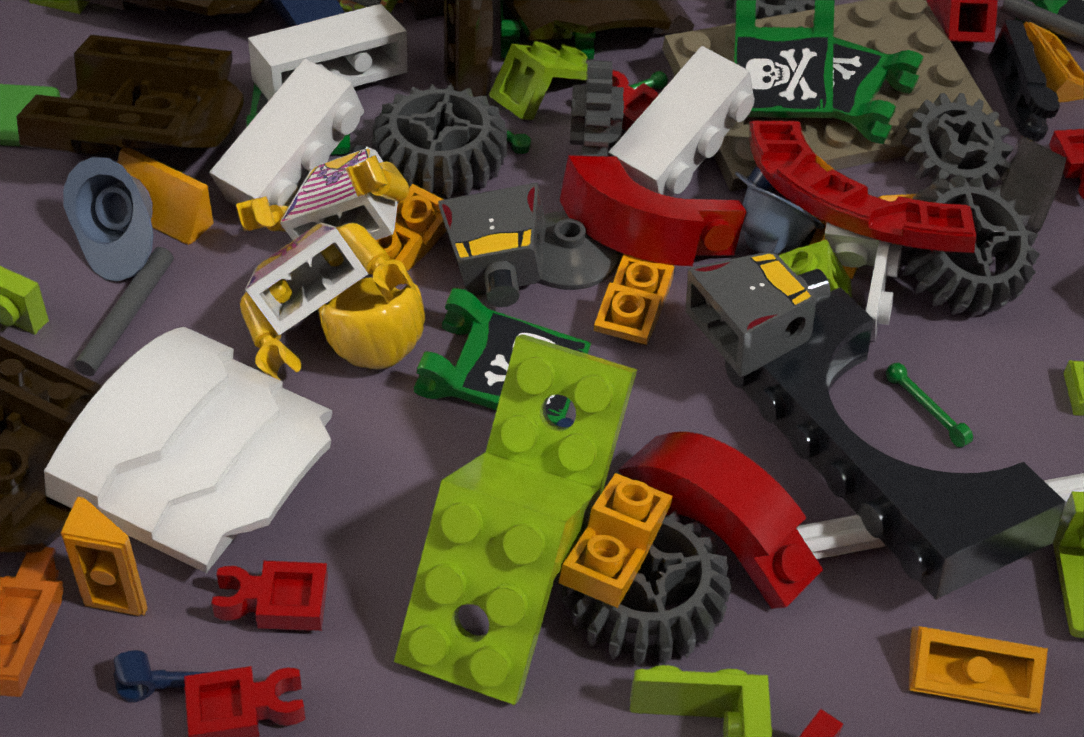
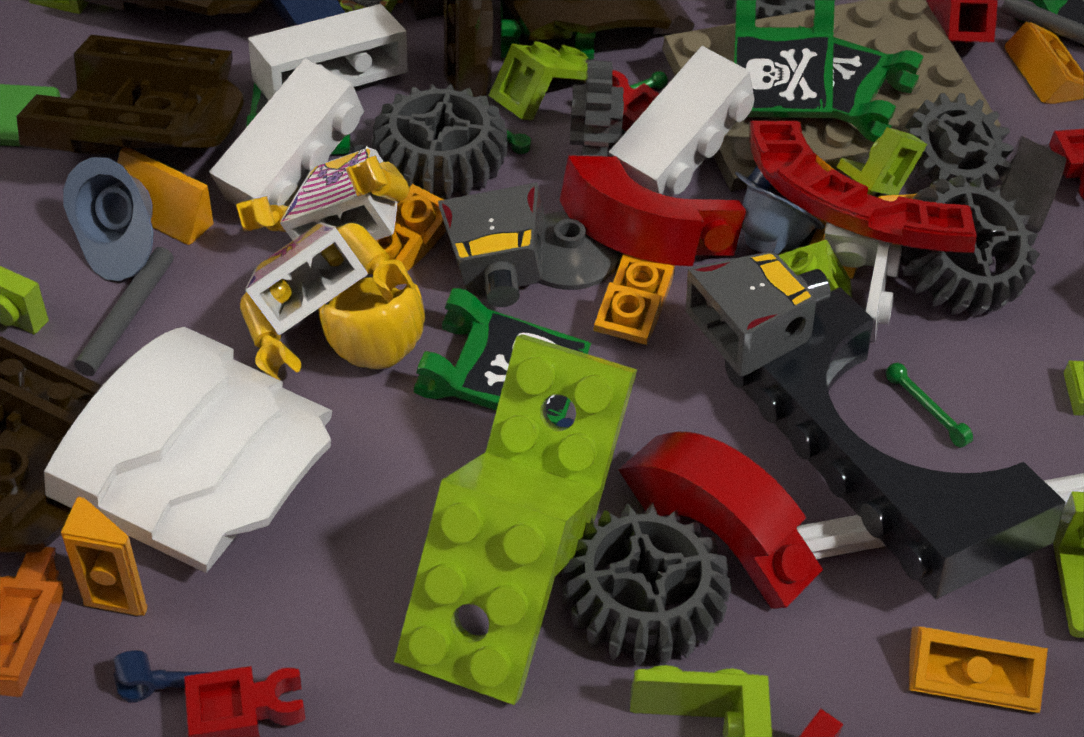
red plate [211,561,328,631] -> none
light orange slope [558,473,673,608] -> none
black hinge [988,20,1060,142] -> none
none -> lime bracket [836,127,928,196]

